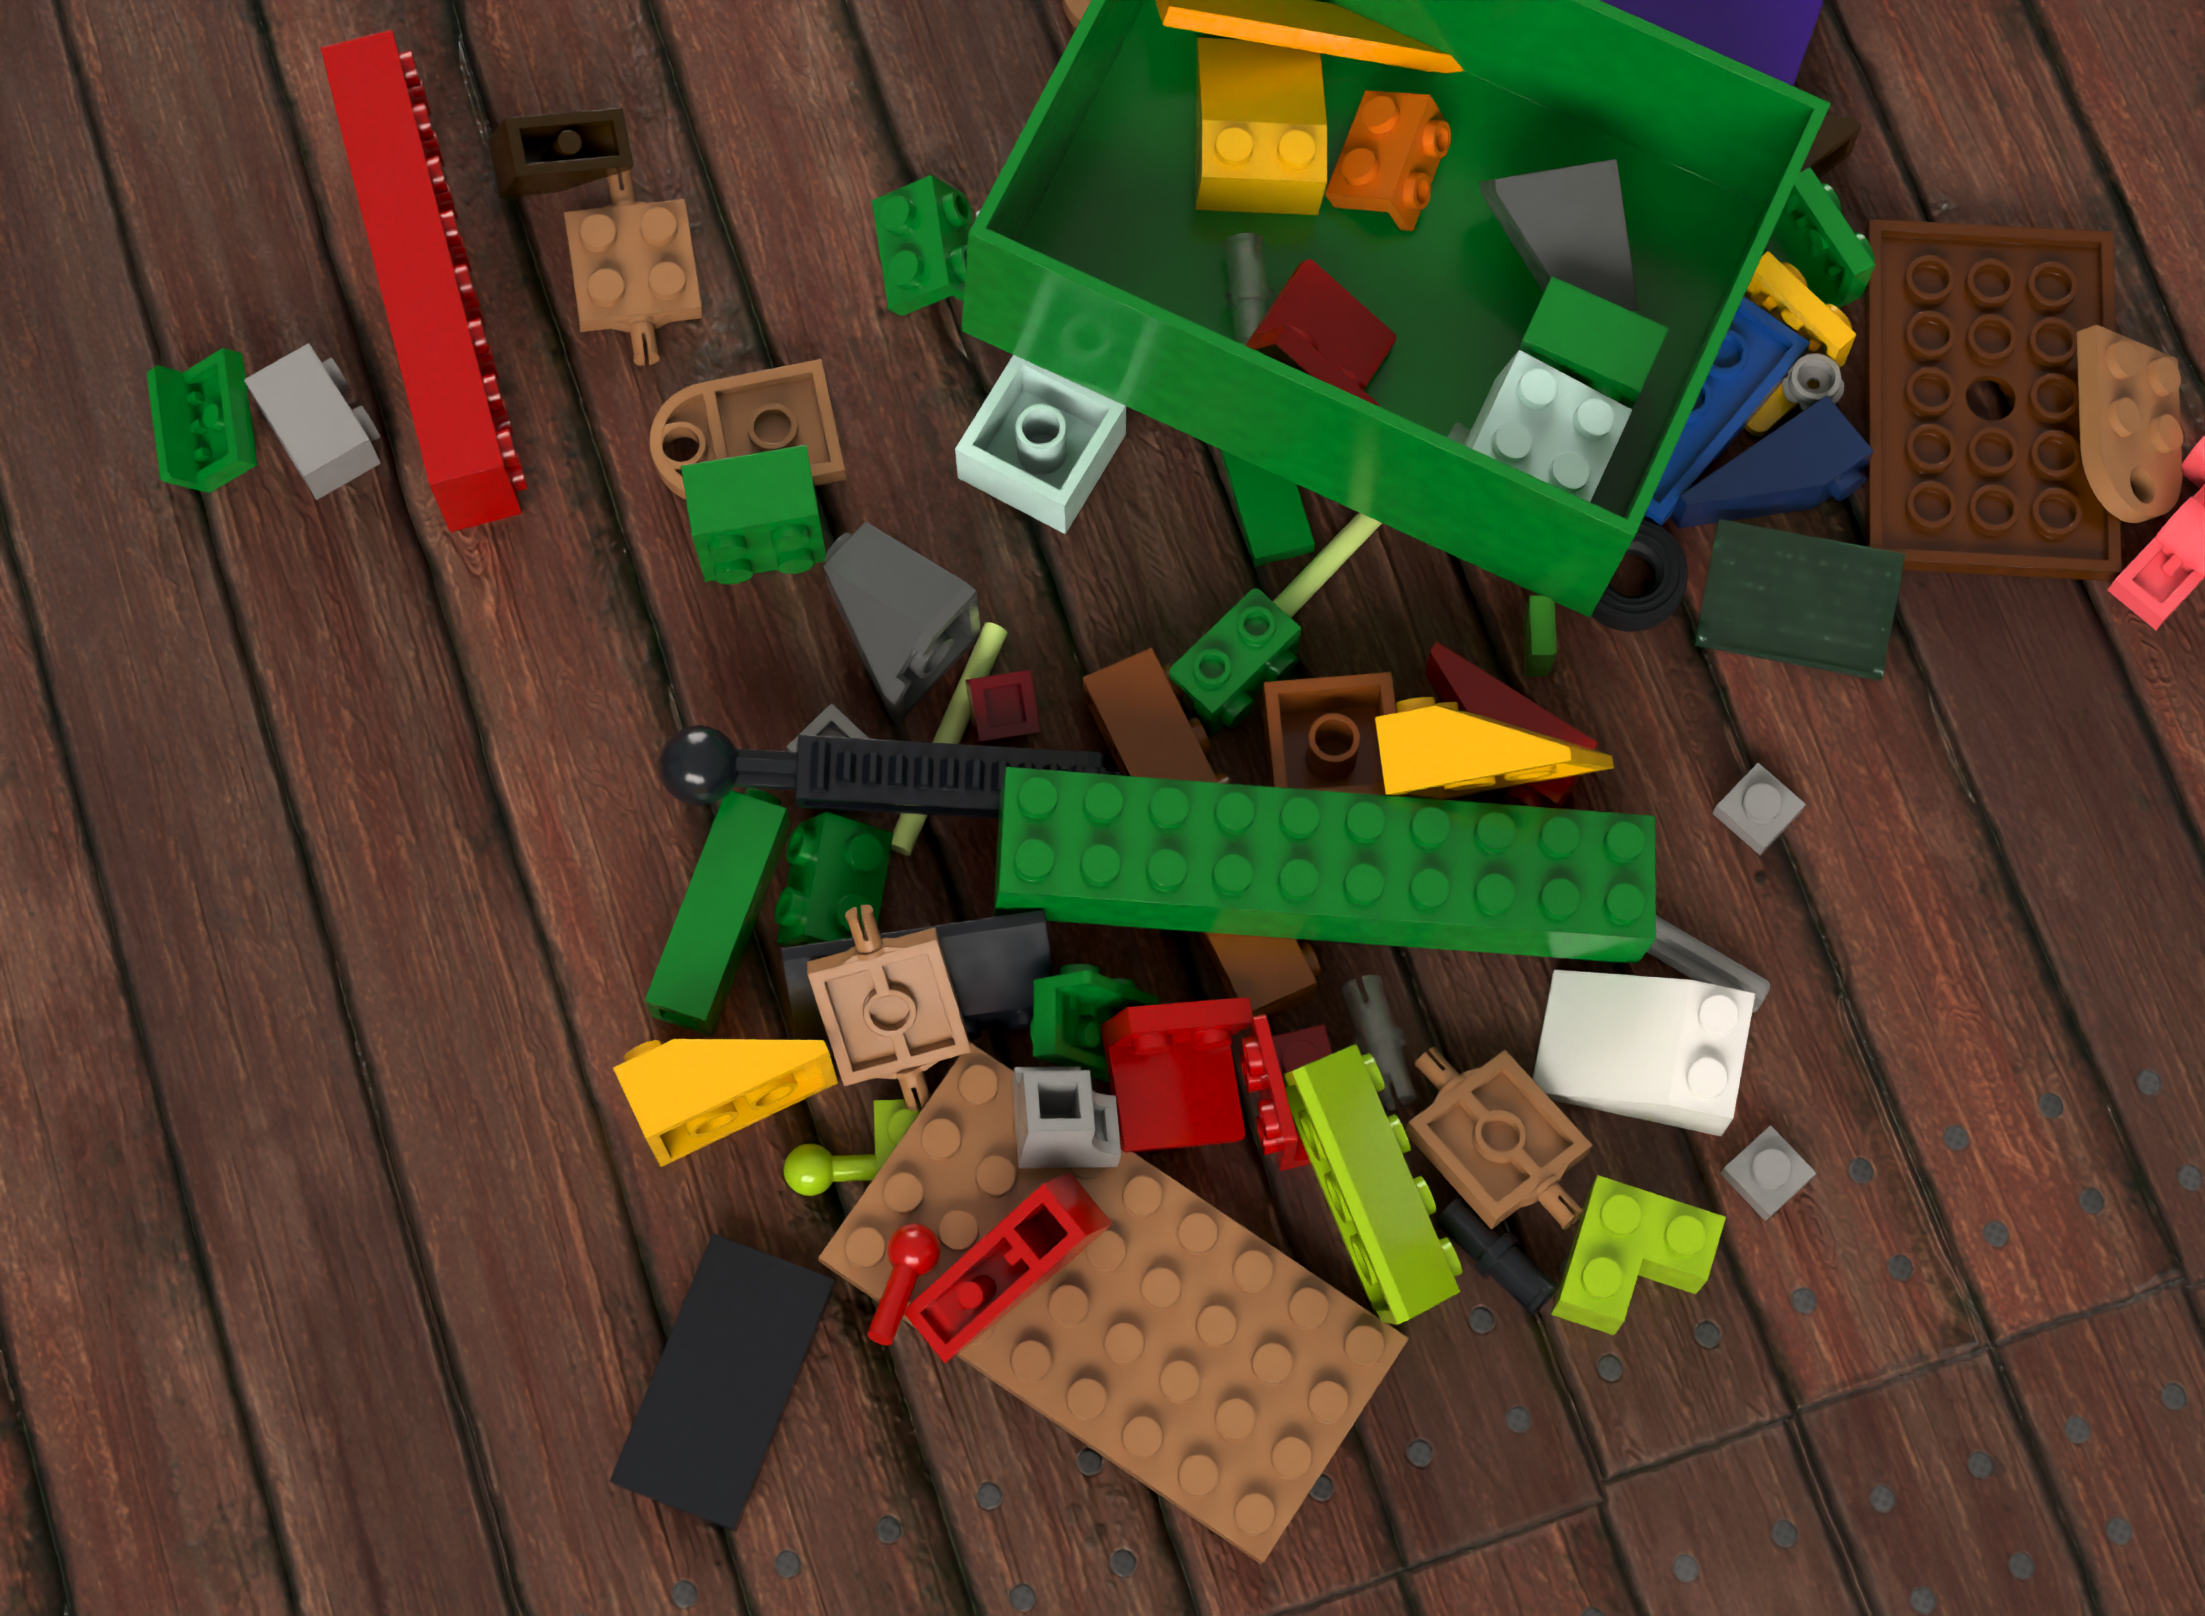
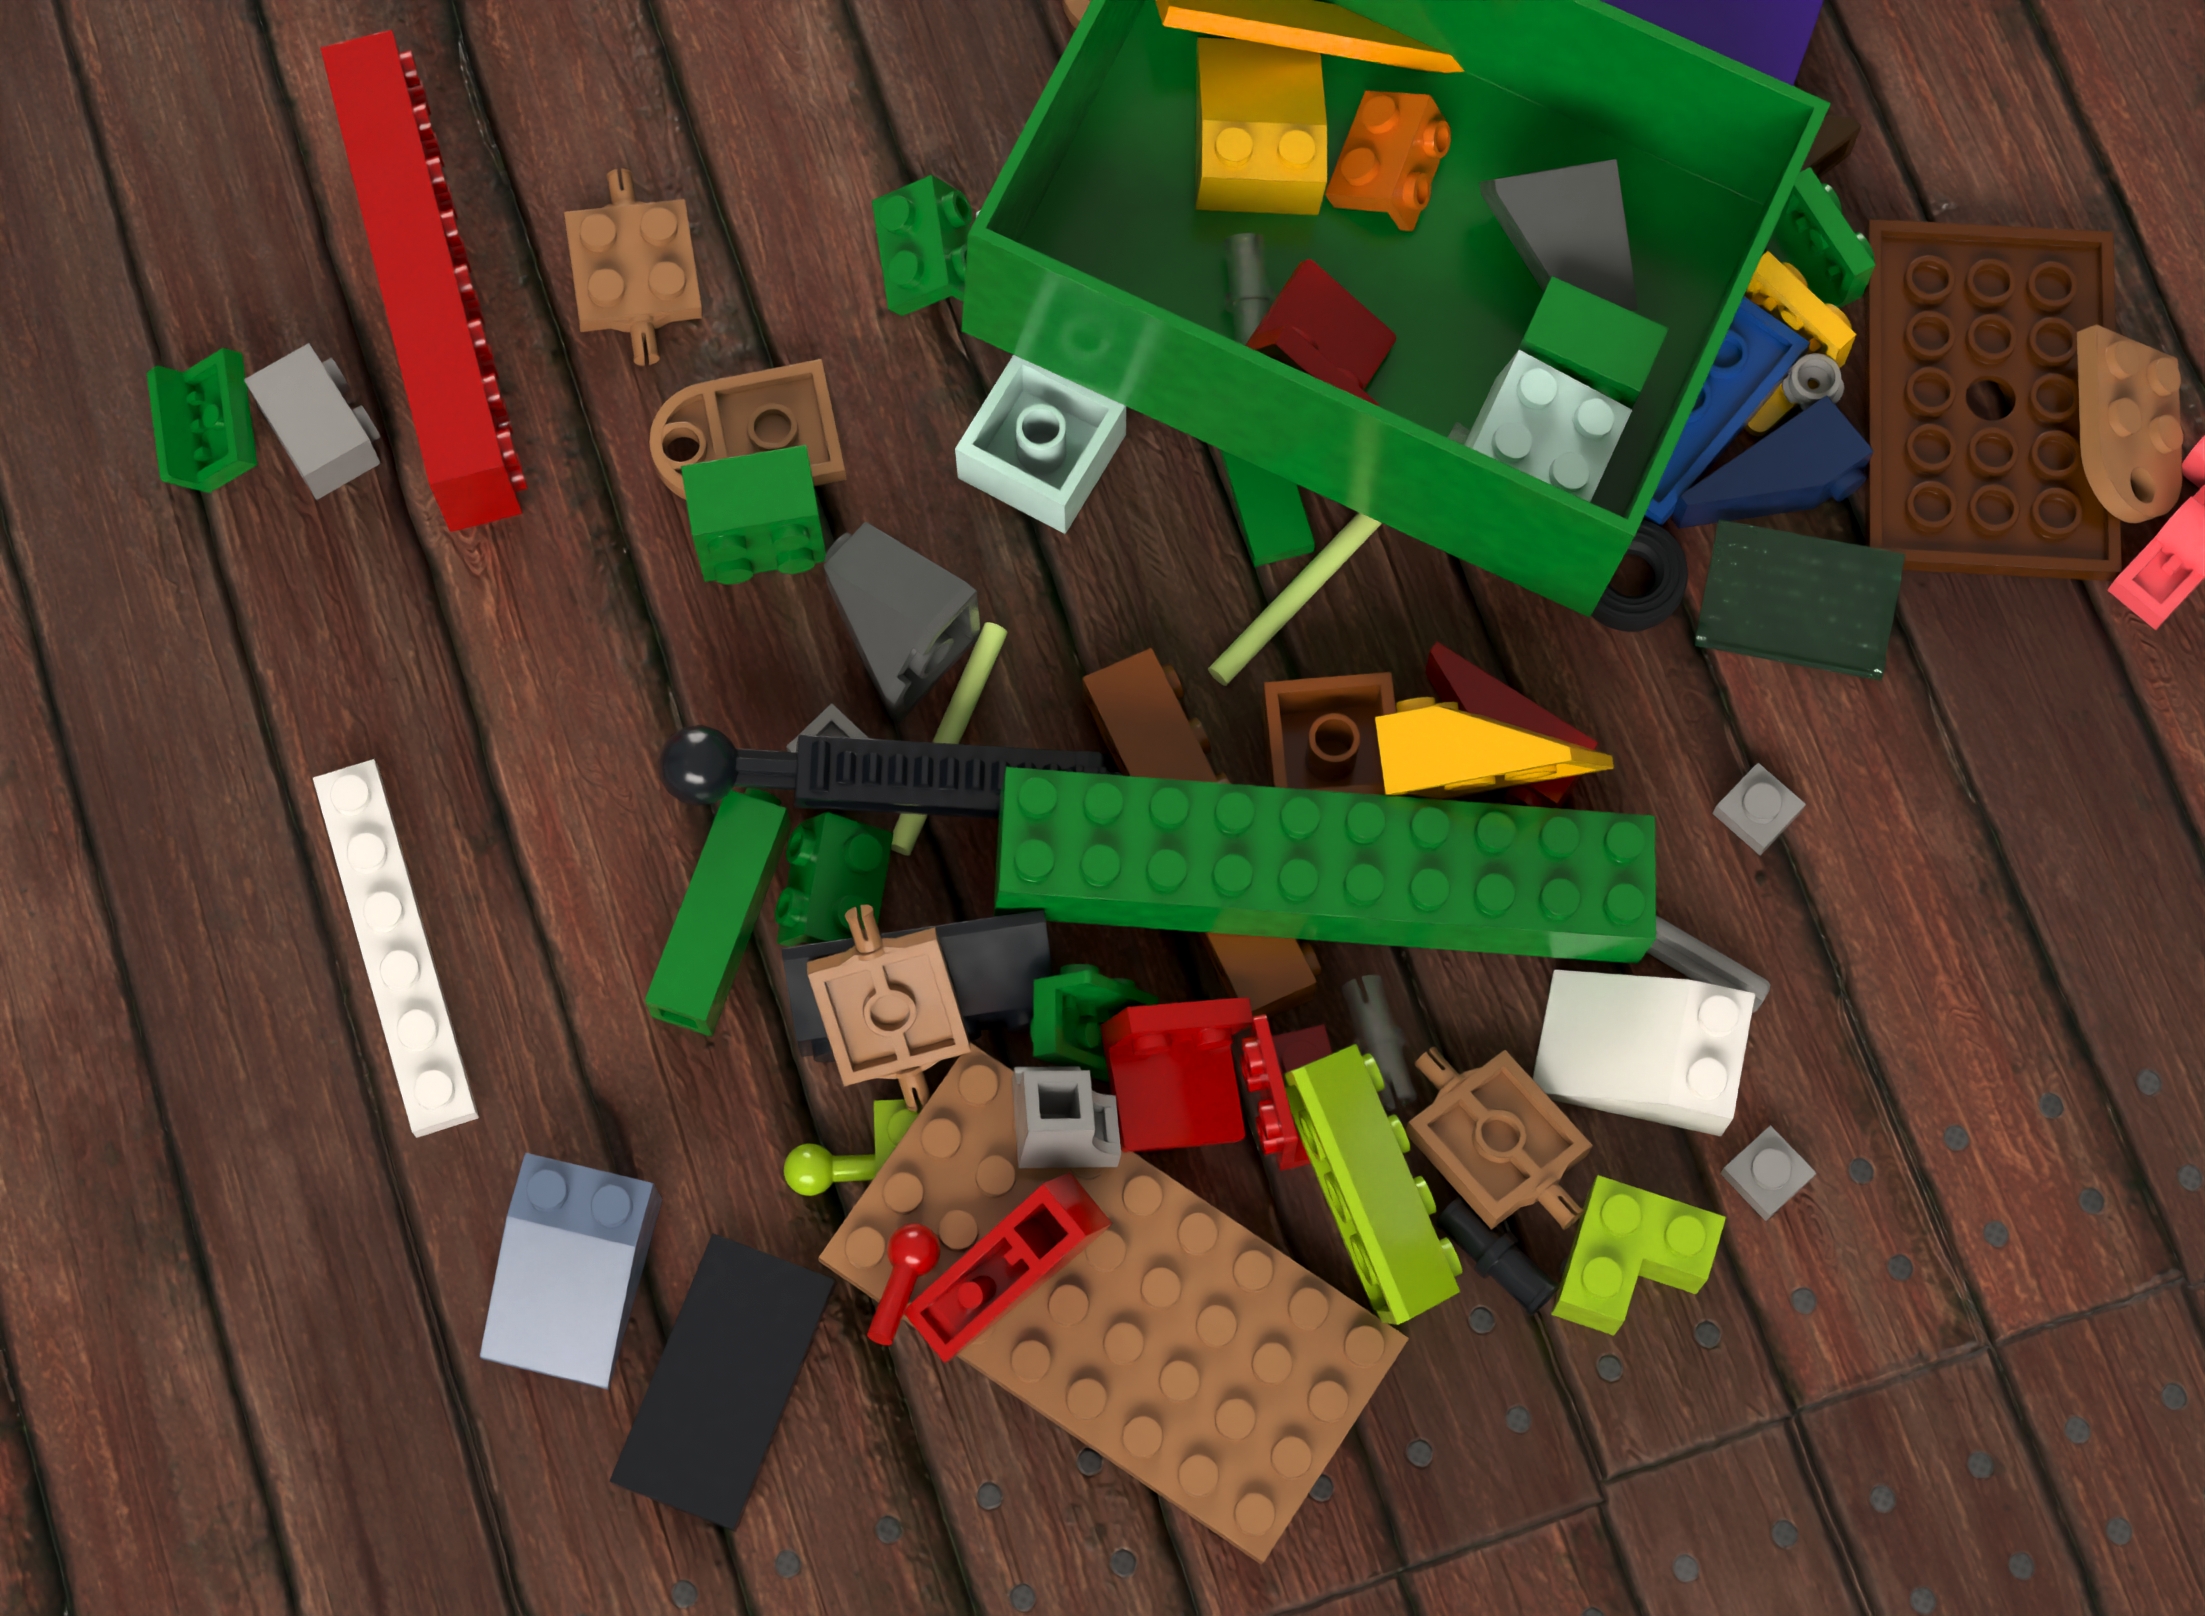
dark brown slope [488,107,634,198] -> none
yellow slope [613,1039,838,1167] -> none
dark red plate [965,670,1041,742] -> none
green bracket [1169,588,1301,738] -> none
bright green tile [1523,595,1557,676] -> none
none -> white plate [313,759,479,1138]
none -> slope [480,1153,662,1390]

